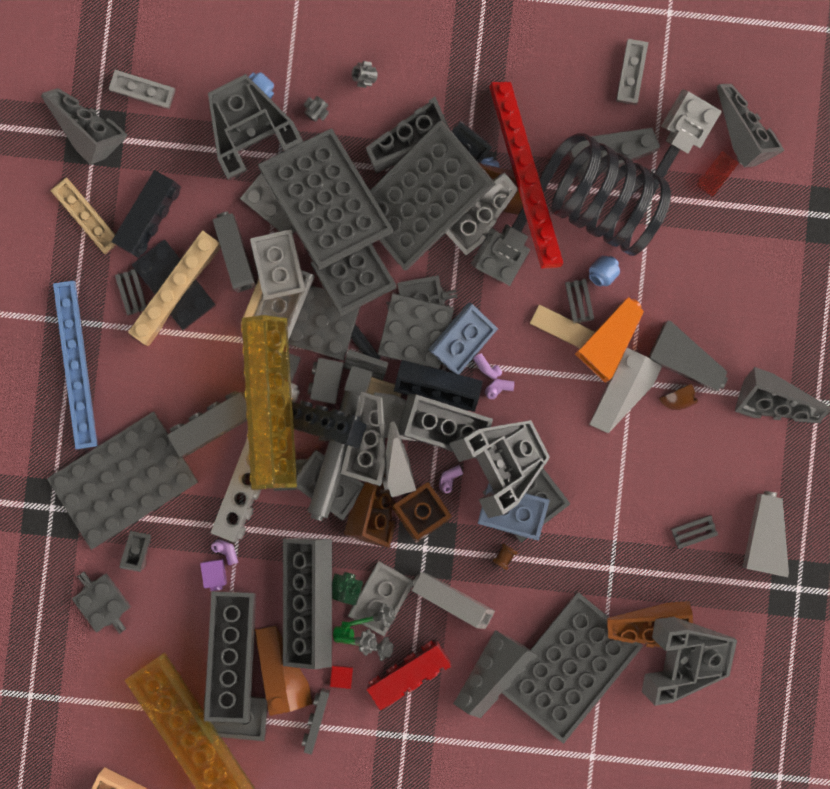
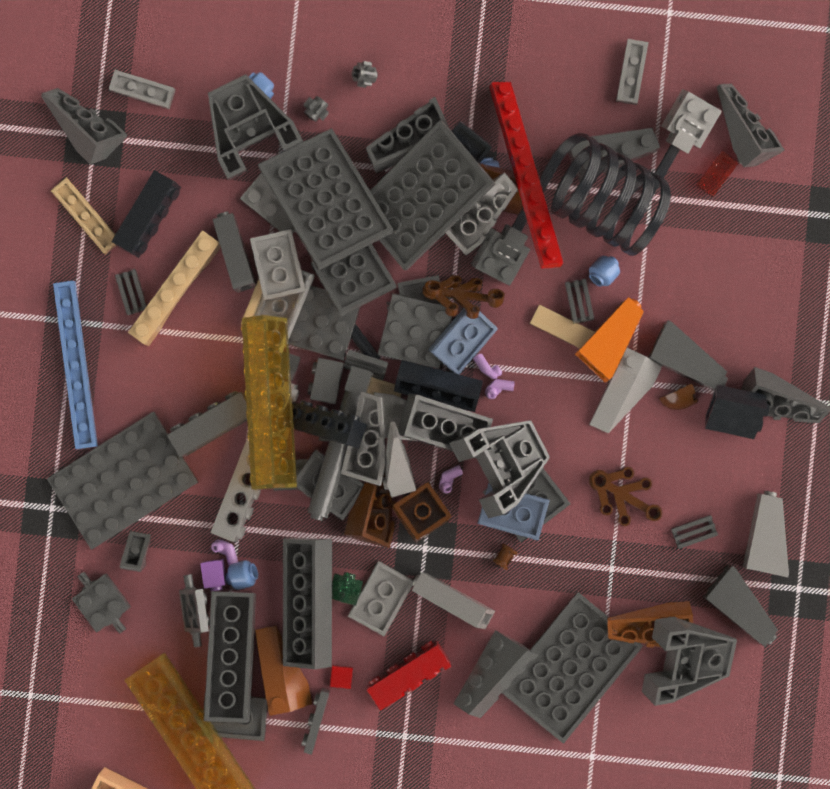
black plate [132,239,216,331] -> none
dark grey plant [333,602,395,661] -> none
none -> dark grey plate [179,574,210,647]
none -> medium blue head [225,560,258,590]
none -> reddish brown plant [422,275,505,319]
none -> reddish brown plant [589,467,663,526]
none -> dark grey slope [702,564,778,647]
none -> black brick [705,385,769,439]

